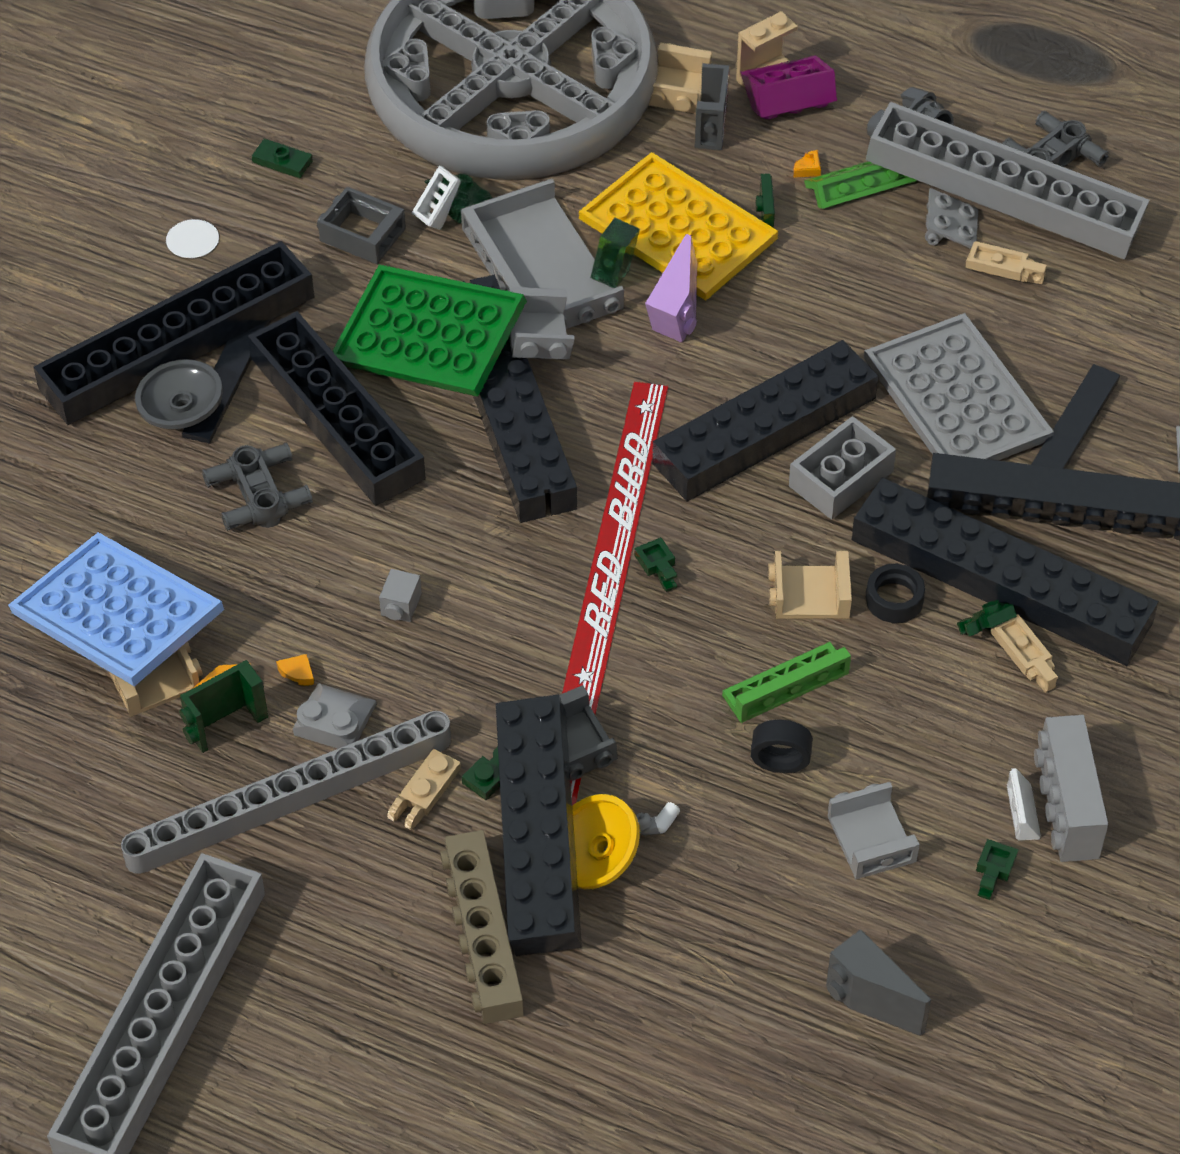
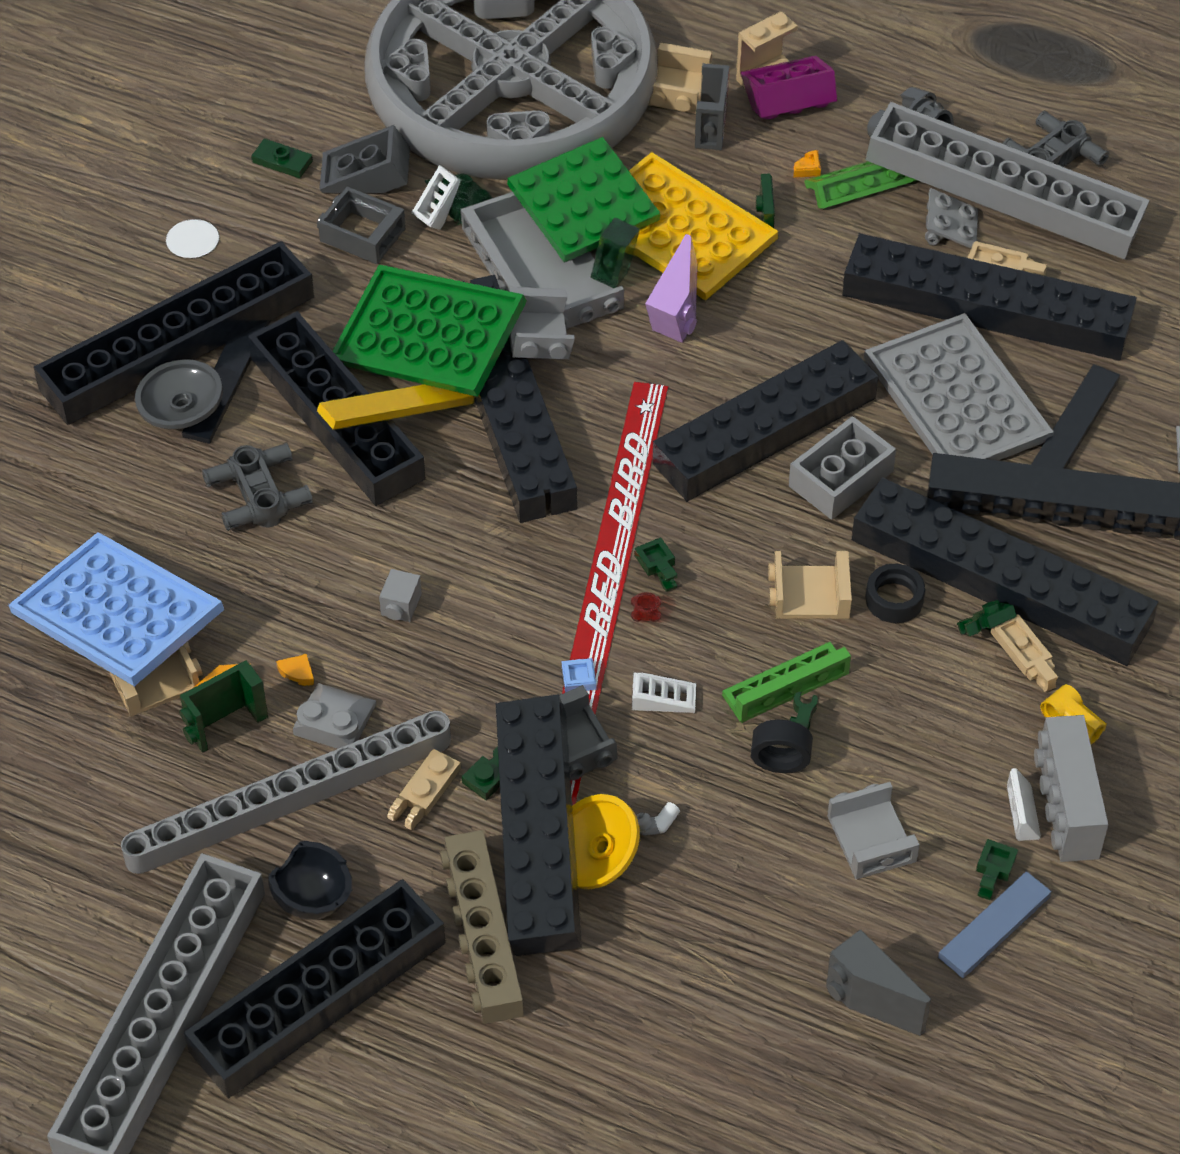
none -> black brick [184,879,446,1099]
none -> black cylinder [268,841,352,920]
none -> yellow tile [317,384,475,429]
none -> dark grey slope [320,125,410,193]
none -> green plate [507,137,661,263]
none -> light blue tile [561,658,596,692]
none -> clear red plate [631,592,661,622]
none -> white slope [632,672,696,713]
none -> dark green plate [790,692,818,748]
none -> black brick [842,233,1137,361]
none -> sand blue tile [938,871,1052,979]
none -> yellow piece [1040,684,1107,745]

